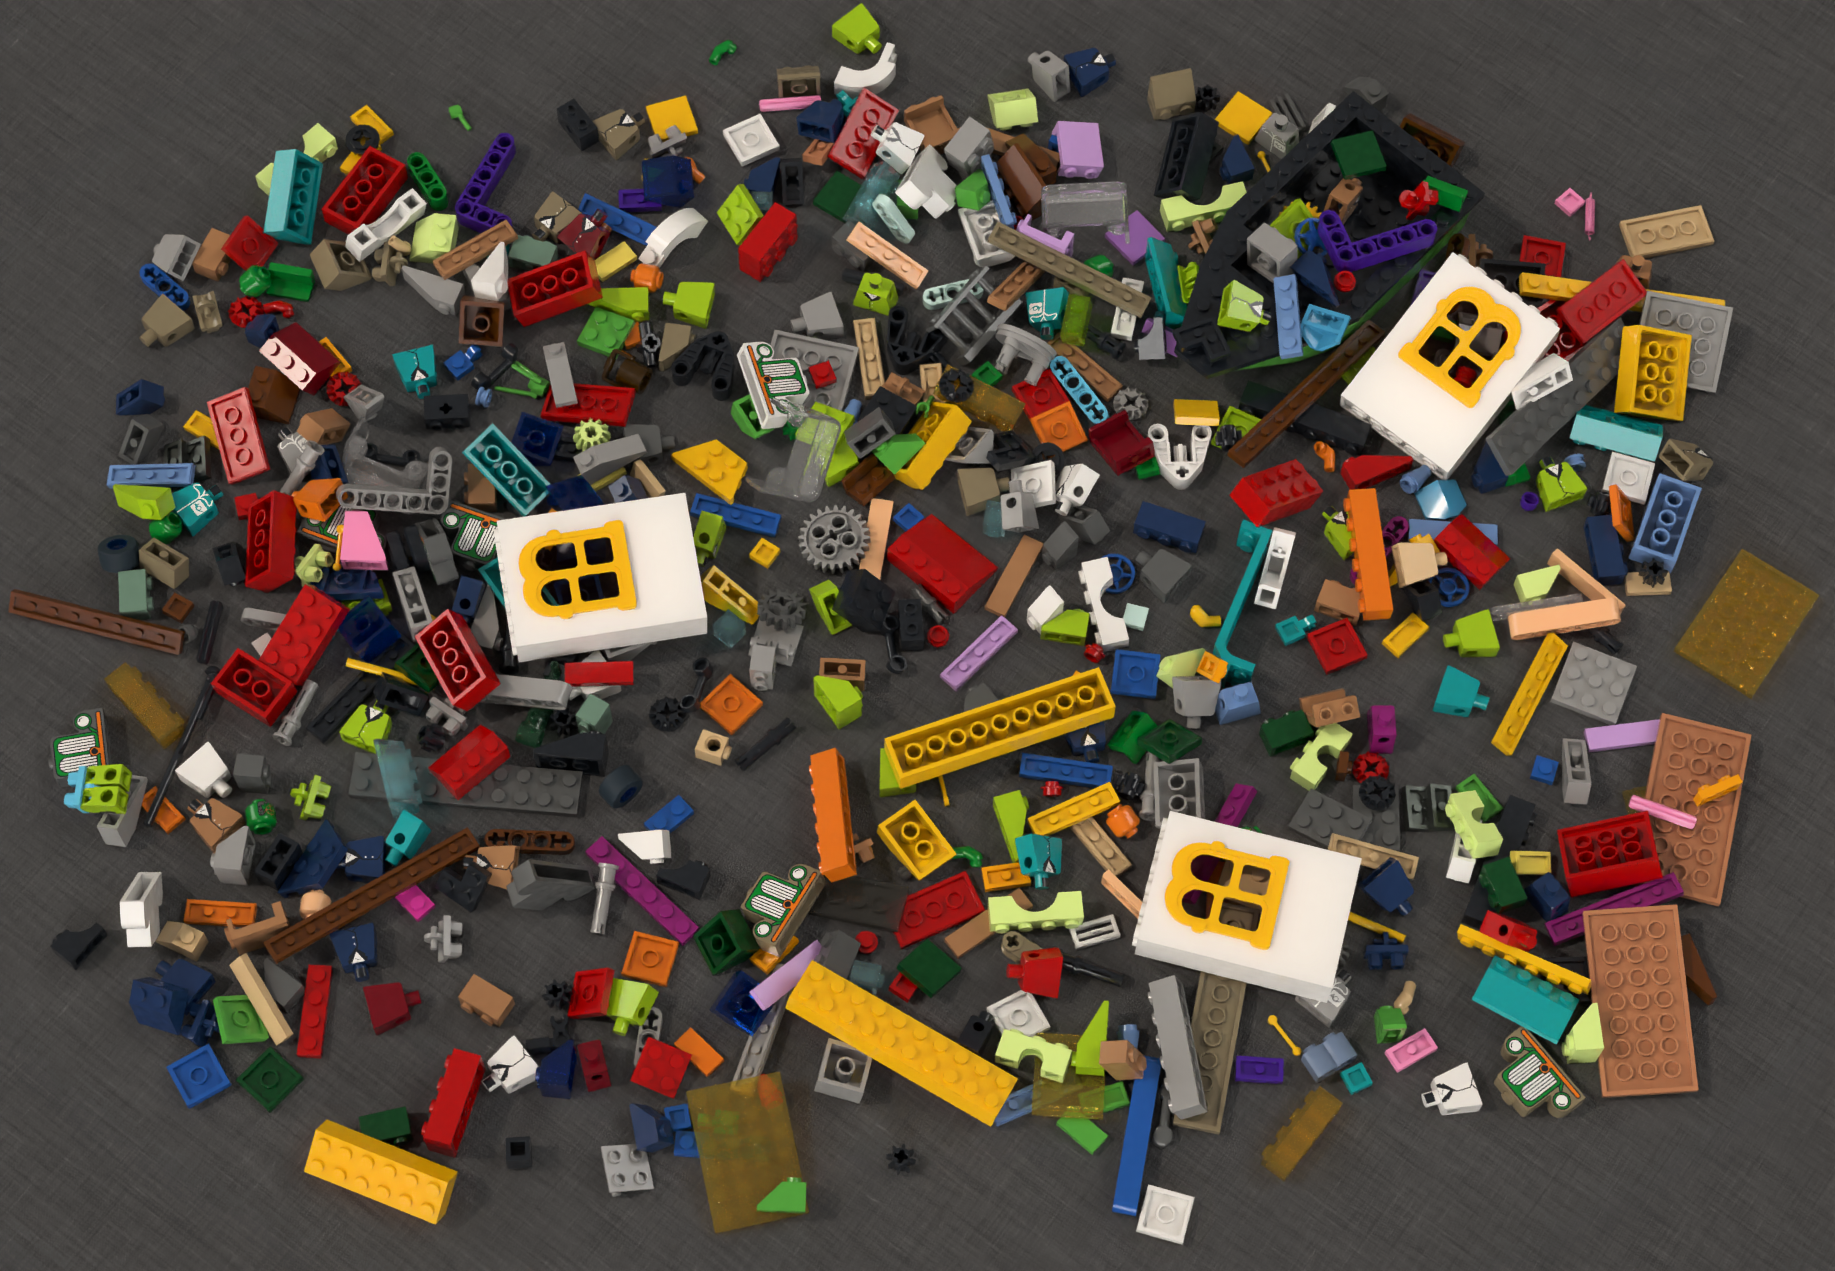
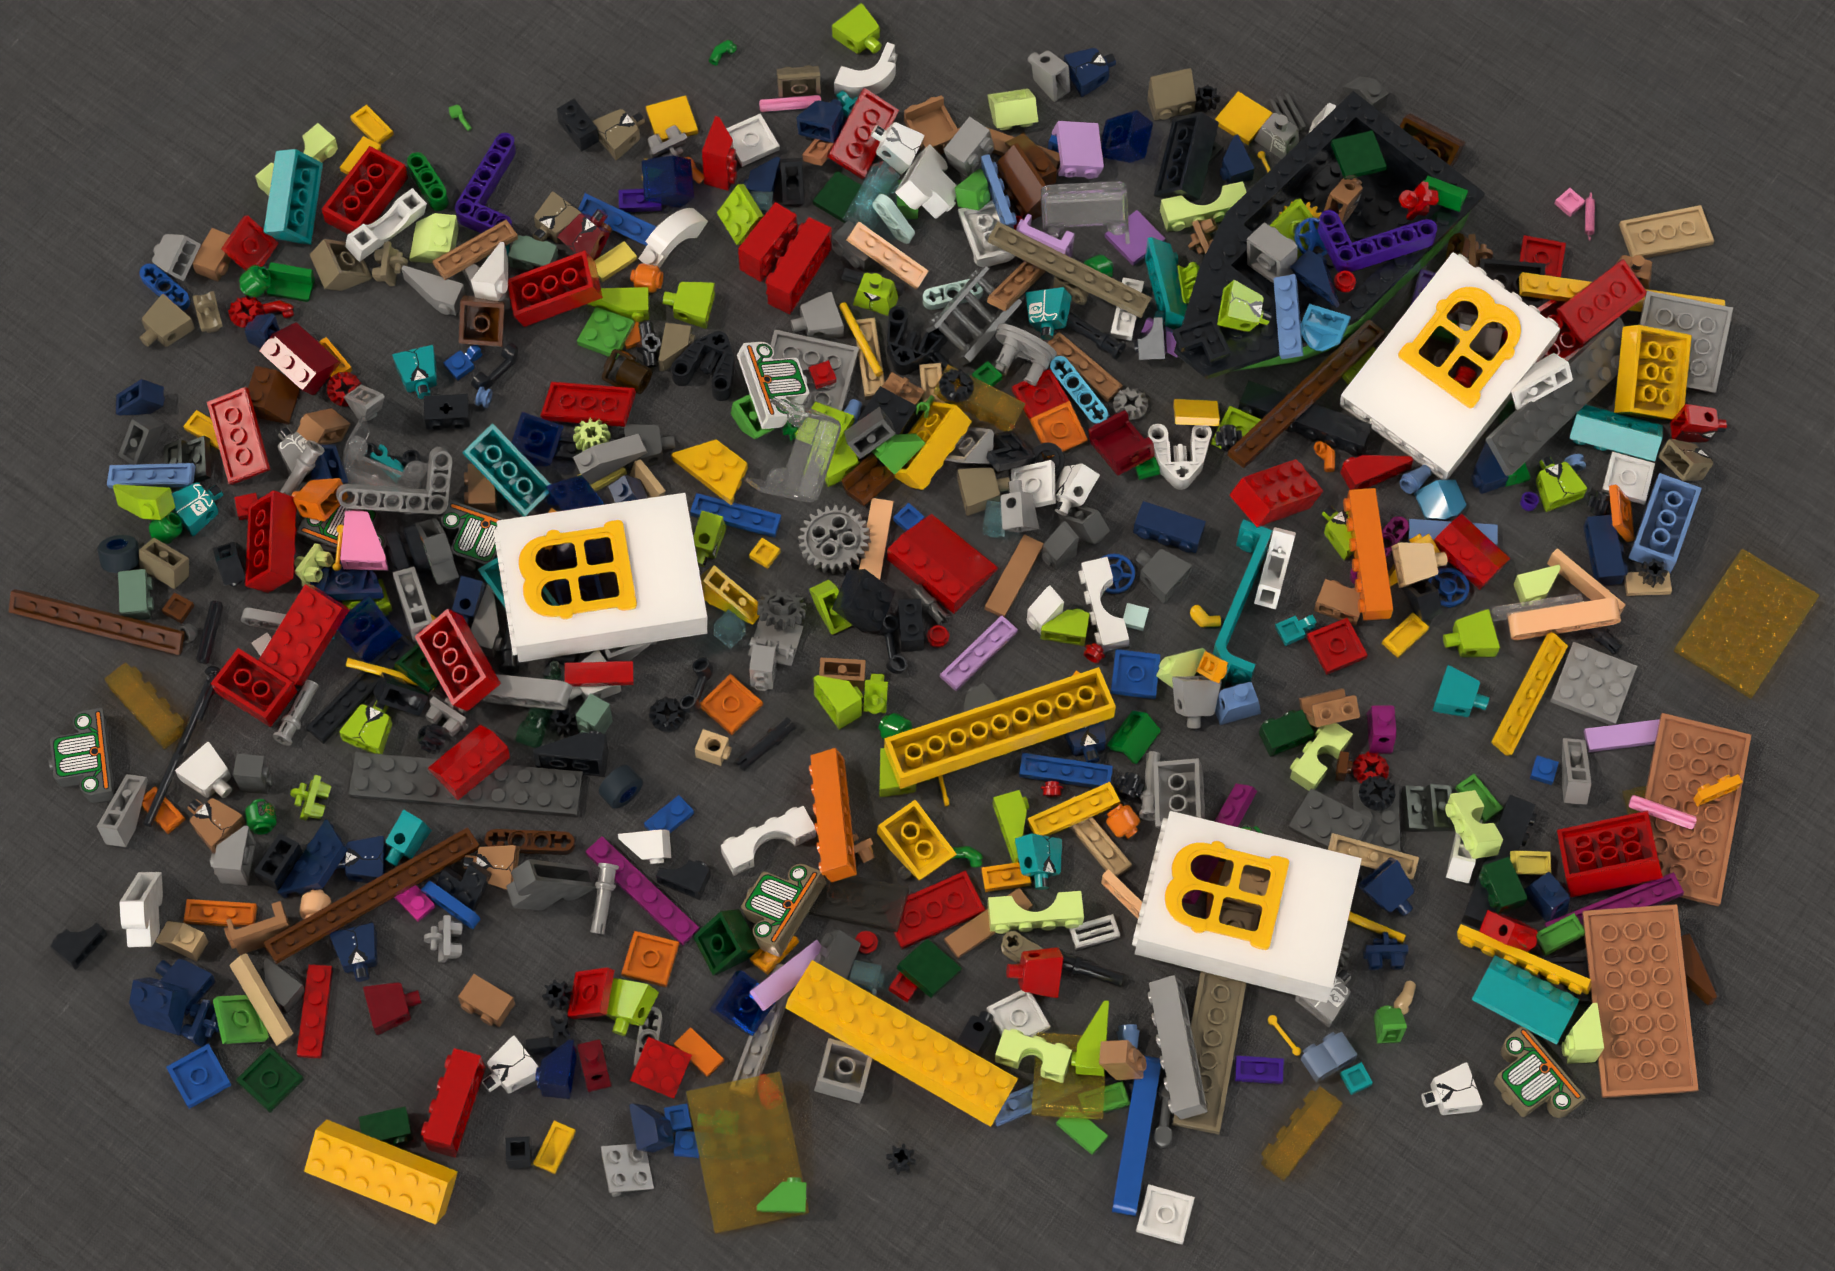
lime hips [64,764,132,814] -> none
black gear [345,125,380,155] -> none
clear light blue slope [373,739,423,819] -> none
tan arm [388,235,411,256] -> none
bright green plant [494,361,550,399] -> none
light grey slope [543,342,578,408] -> none
clear neon green brick [1060,294,1092,346] -> none
dark green tile [1137,719,1202,764] -> none
bright pink plate [1385,1028,1438,1073] -> none
none -> teal plate [370,444,405,483]
none -> blue beam [421,881,481,929]
none -> yellow tile [533,1120,576,1174]
none -> red slope [702,116,738,191]
none -> white arch [721,806,816,876]
none -> red brick [765,217,832,315]
none -> yellow bar [839,302,883,377]
none -> lime hips [864,674,888,714]
none -> green head [879,713,912,740]
none -> clear blue slope [1101,110,1153,163]
none -> bright green tile [1536,913,1585,956]
none -> red torso [1670,404,1727,442]

